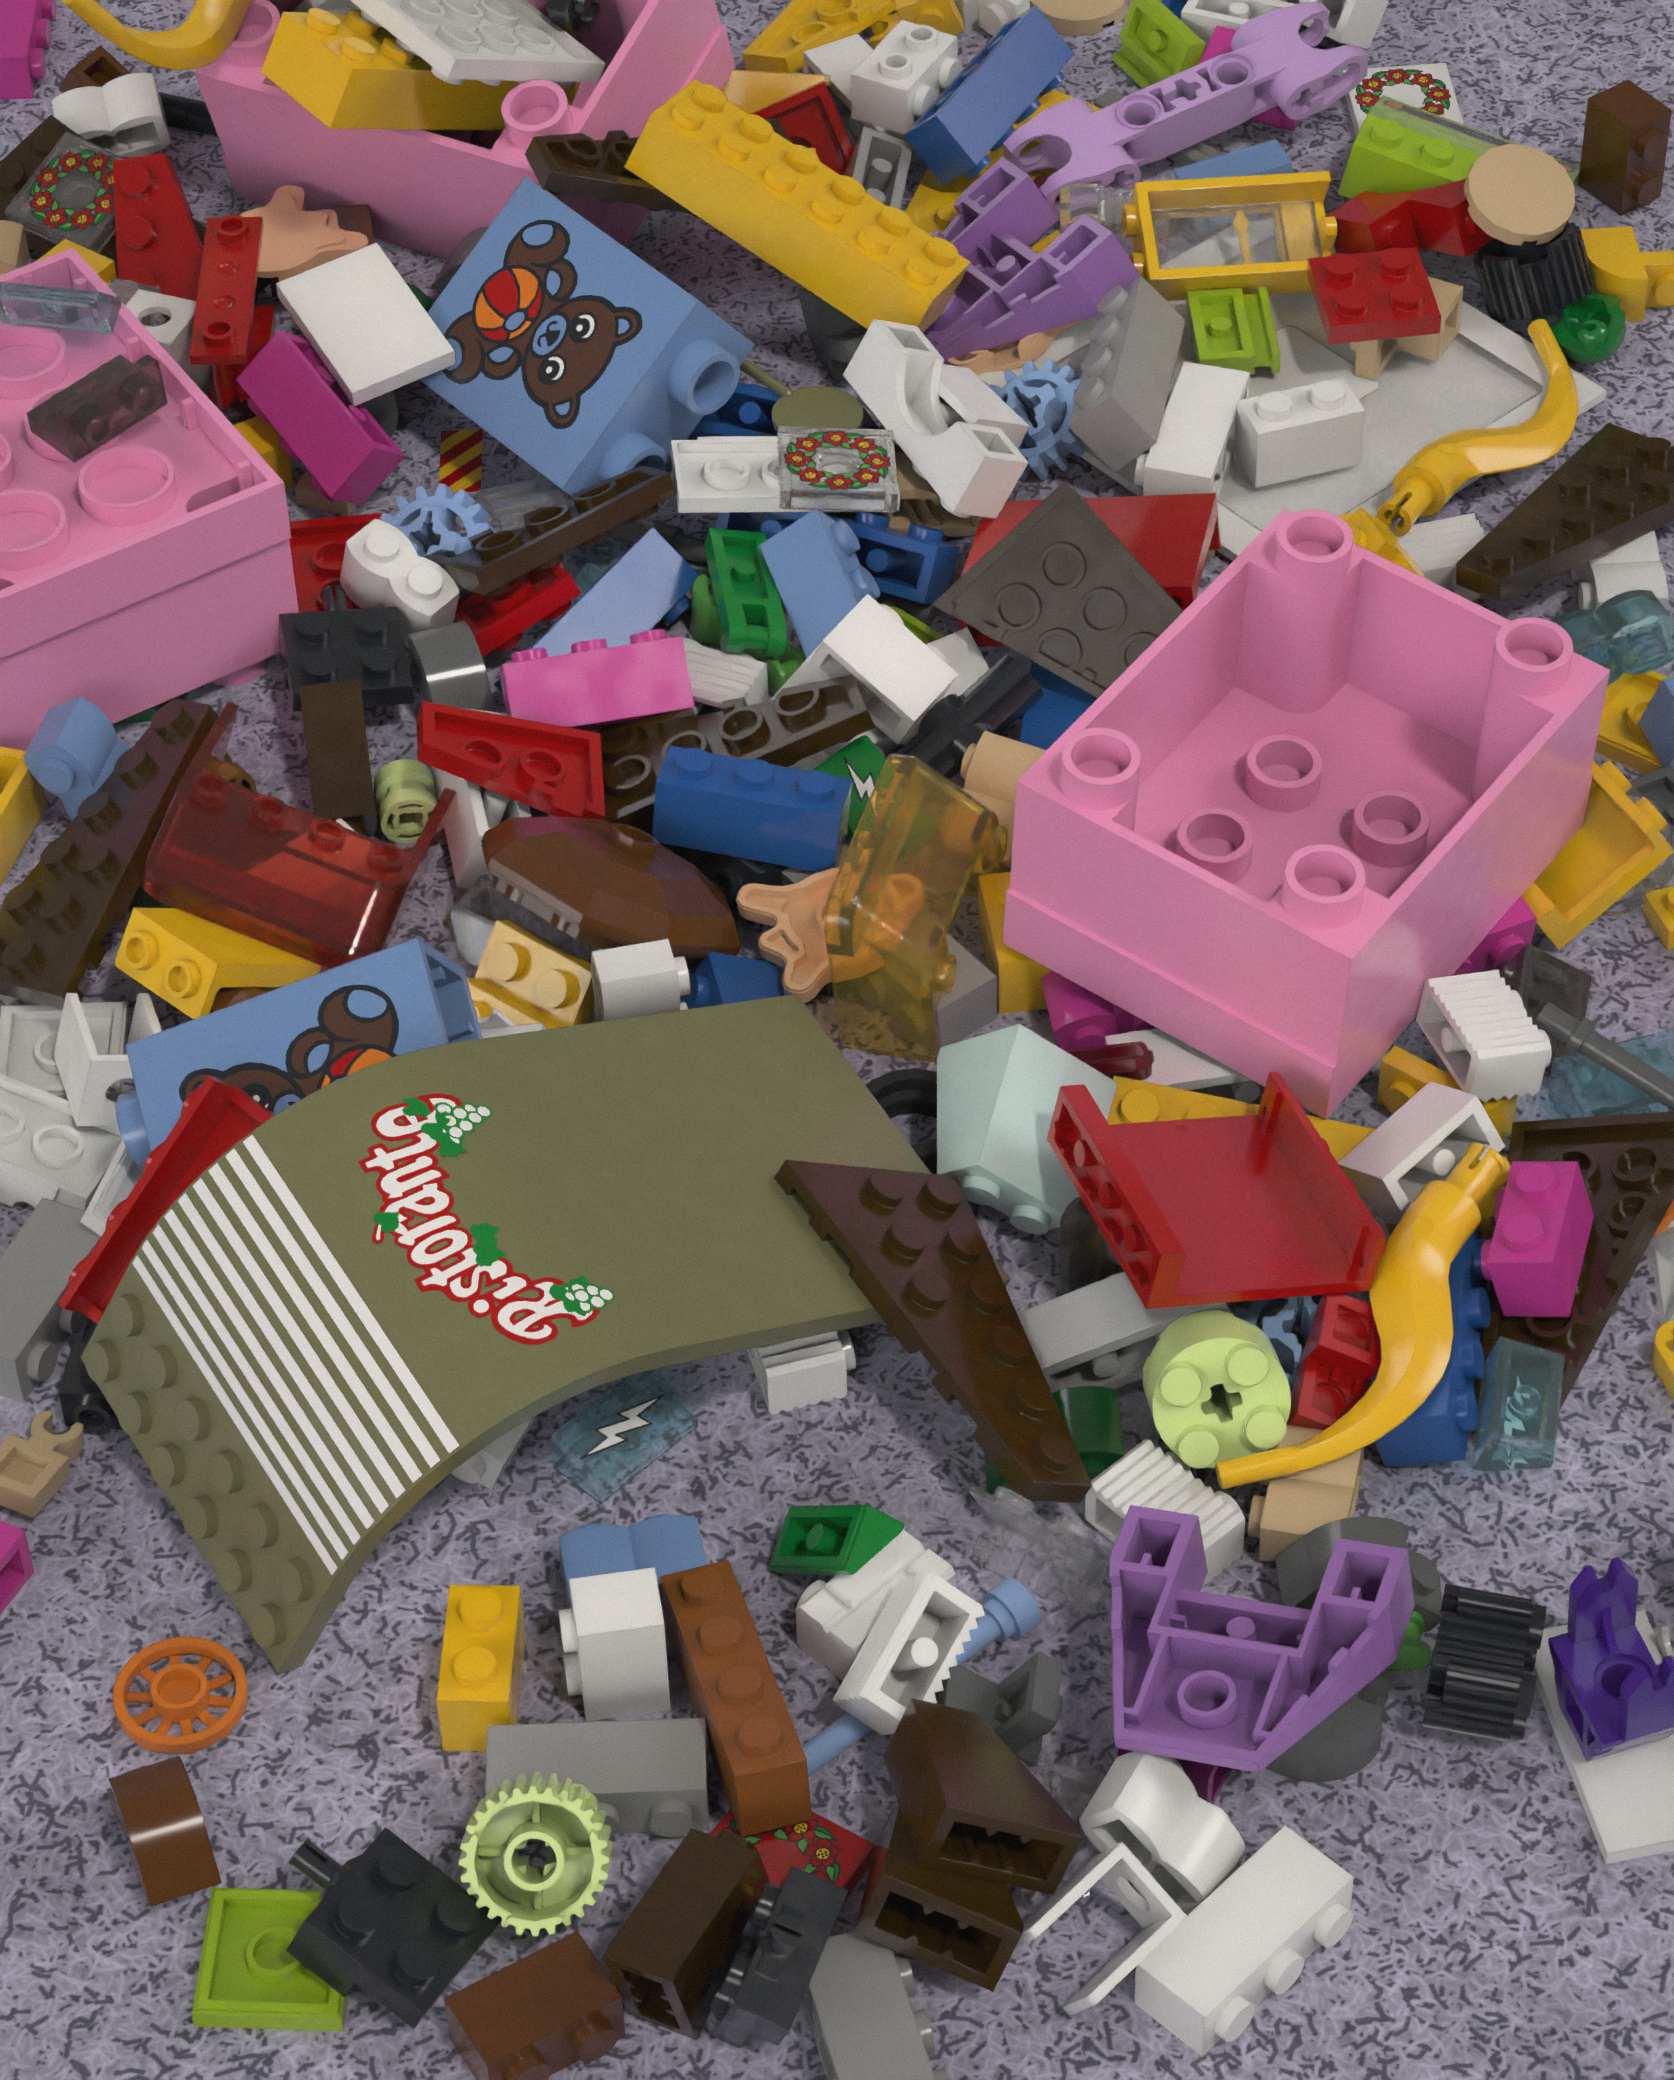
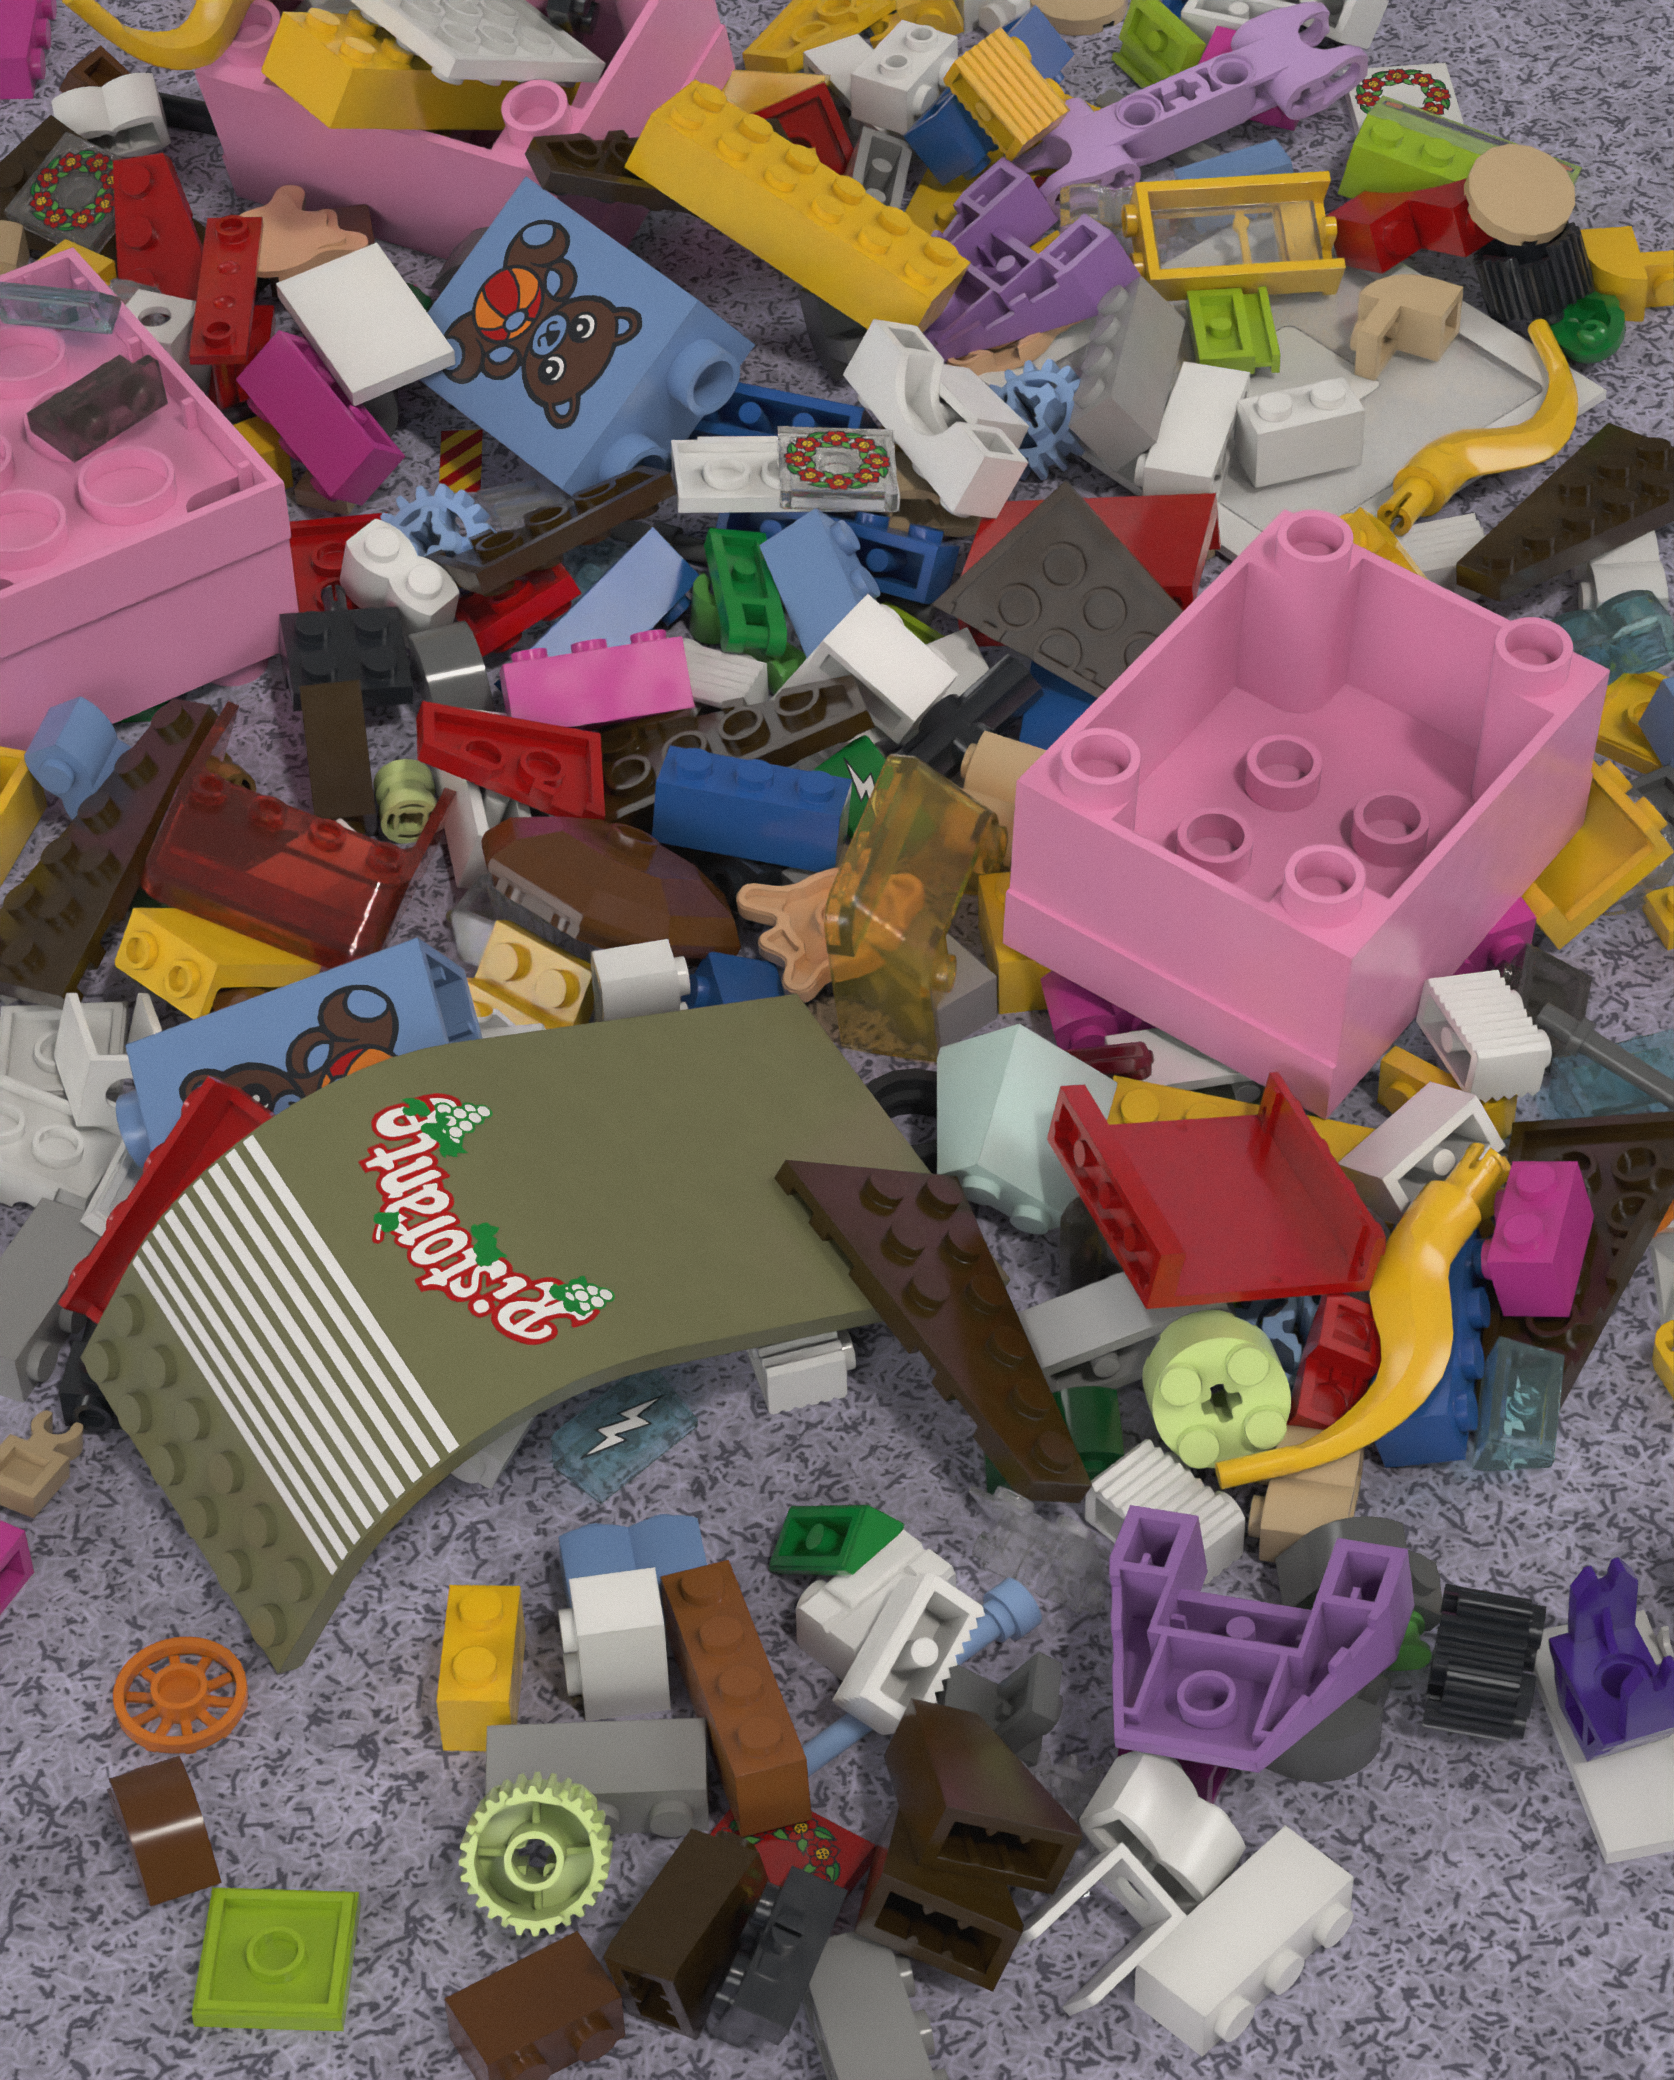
black plate [286,1827,502,2029] -> none
olive piece [740,360,863,444] -> none
red plate [1307,247,1441,345] -> none
reddish brown brick [1578,80,1672,216] -> none
none -> yellow brick [943,27,1070,162]

